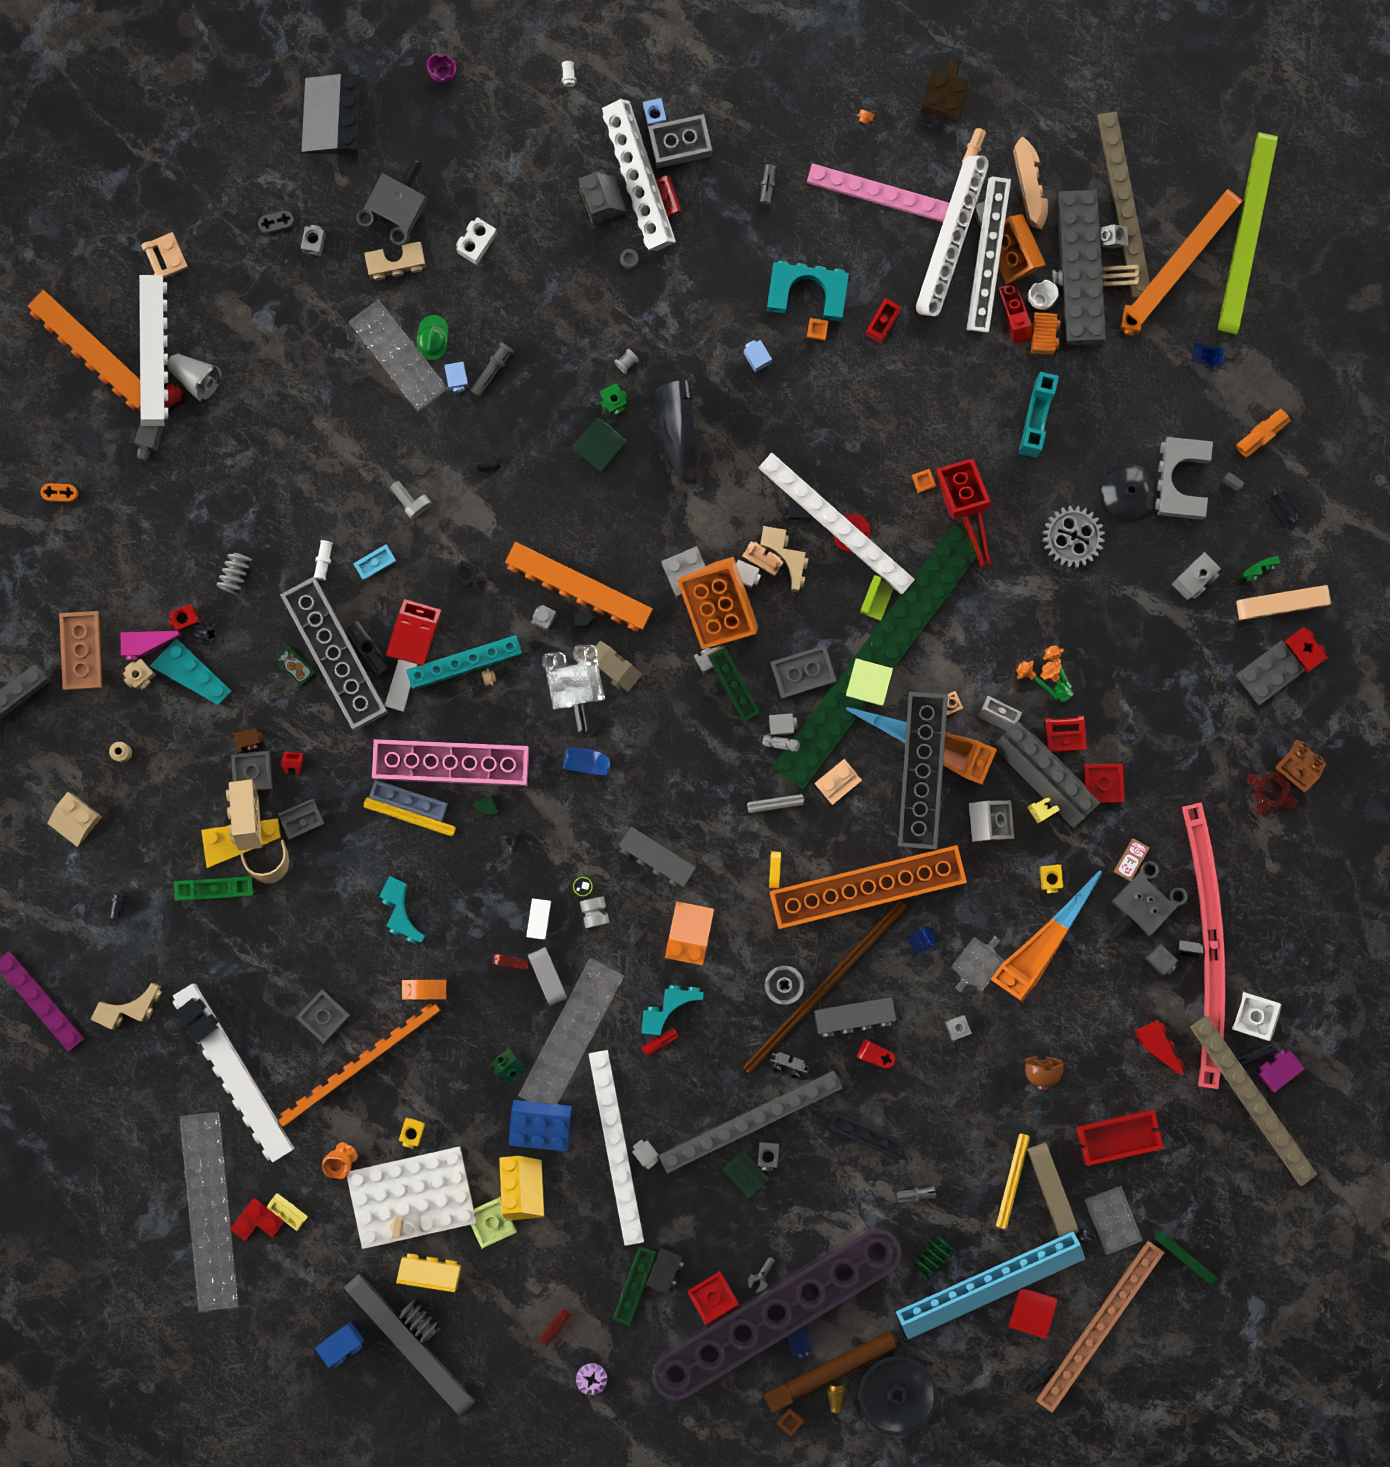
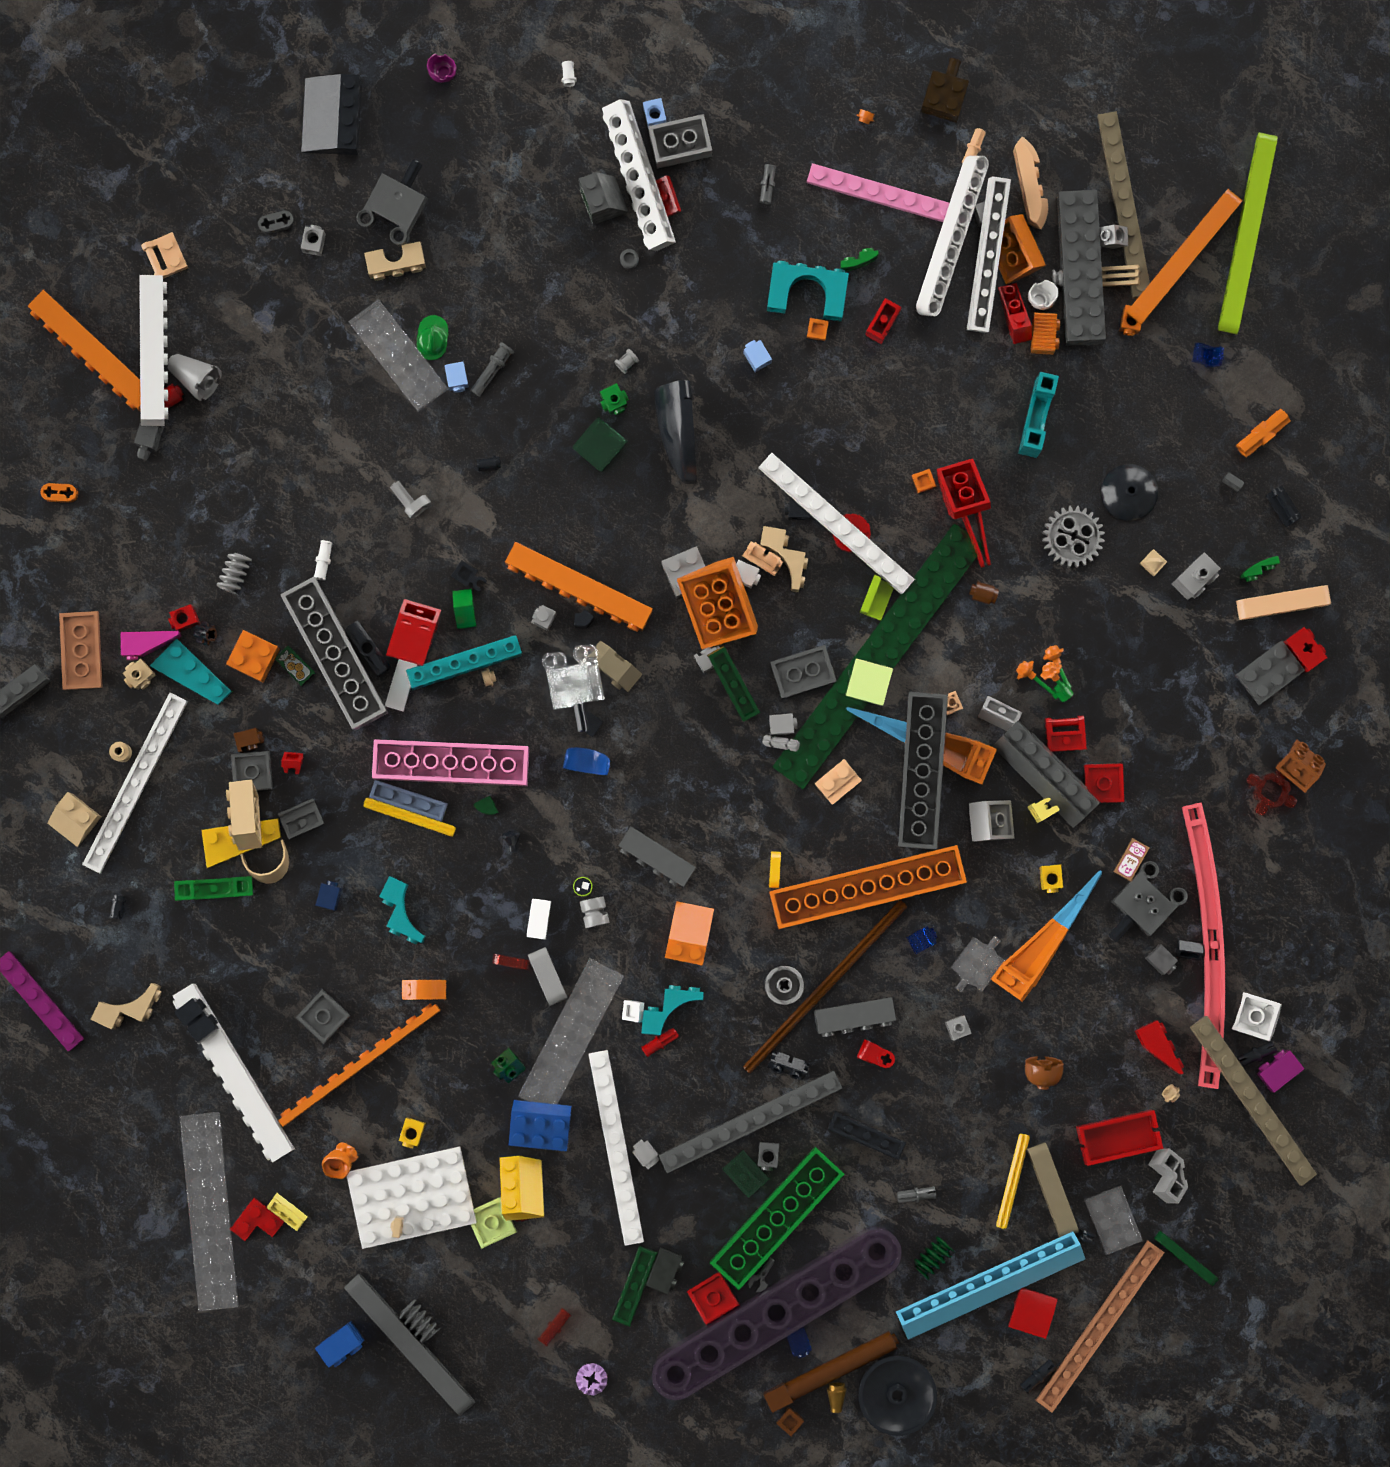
medium azure plate [353,544,397,581] -> none
yellow slope [396,1254,461,1292] -> none
white brick [456,217,497,265] -> none
light grey axle [747,794,804,813] -> none
light grey arch [1155,437,1213,520] -> none
none -> white plate [82,693,188,873]
none -> orange brick [226,630,280,683]
none -> dark blue brick [315,881,342,911]
none -> green slope [453,589,477,629]
none -> white plate [622,1000,644,1022]
none -> green brick [710,1147,844,1290]
none -> green slope [840,248,878,272]
none -> reddish brown brick [969,581,999,604]
none -> tan tile [1140,549,1167,577]
none -> light grey brick [1148,1148,1188,1203]
none -> tan plate [1162,1084,1180,1102]

